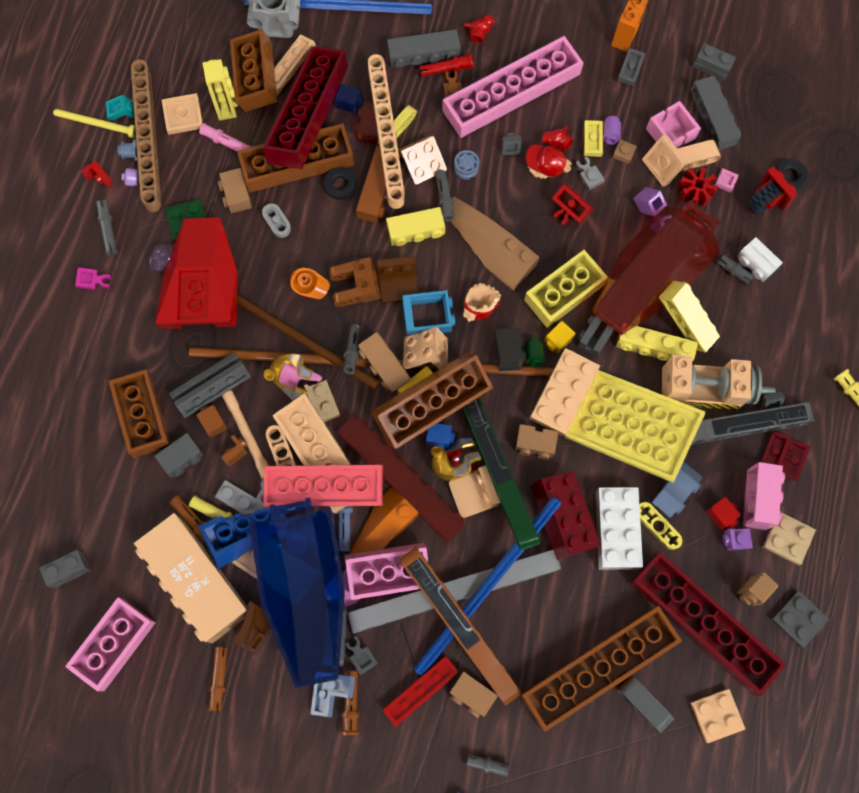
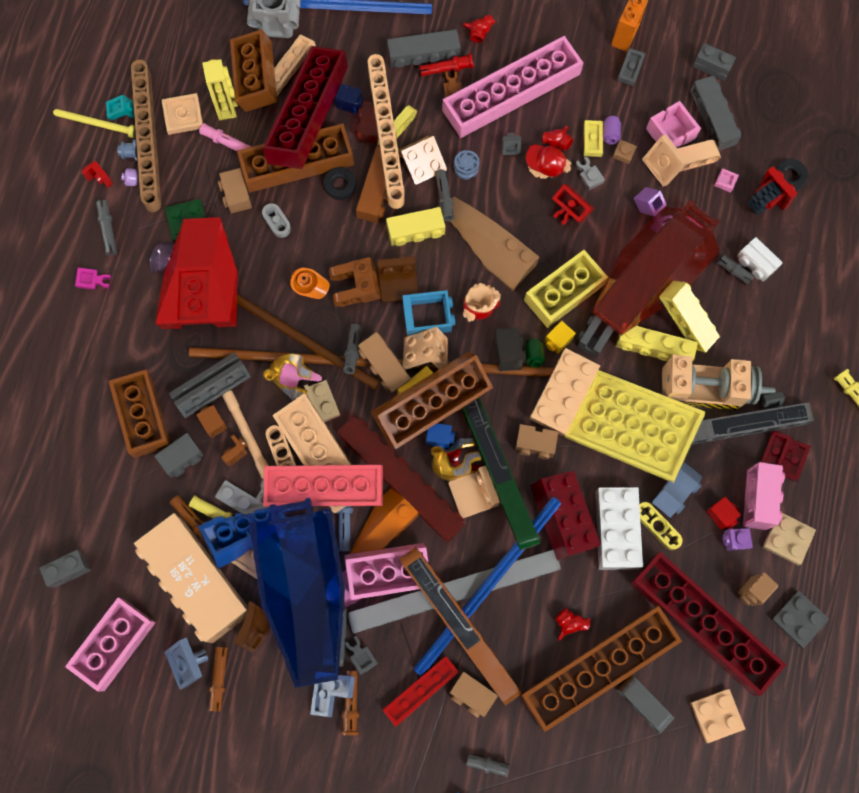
red gear [677,167,718,208] -> none
none -> sand blue tile [164,638,208,690]
none -> red animal [555,608,591,641]

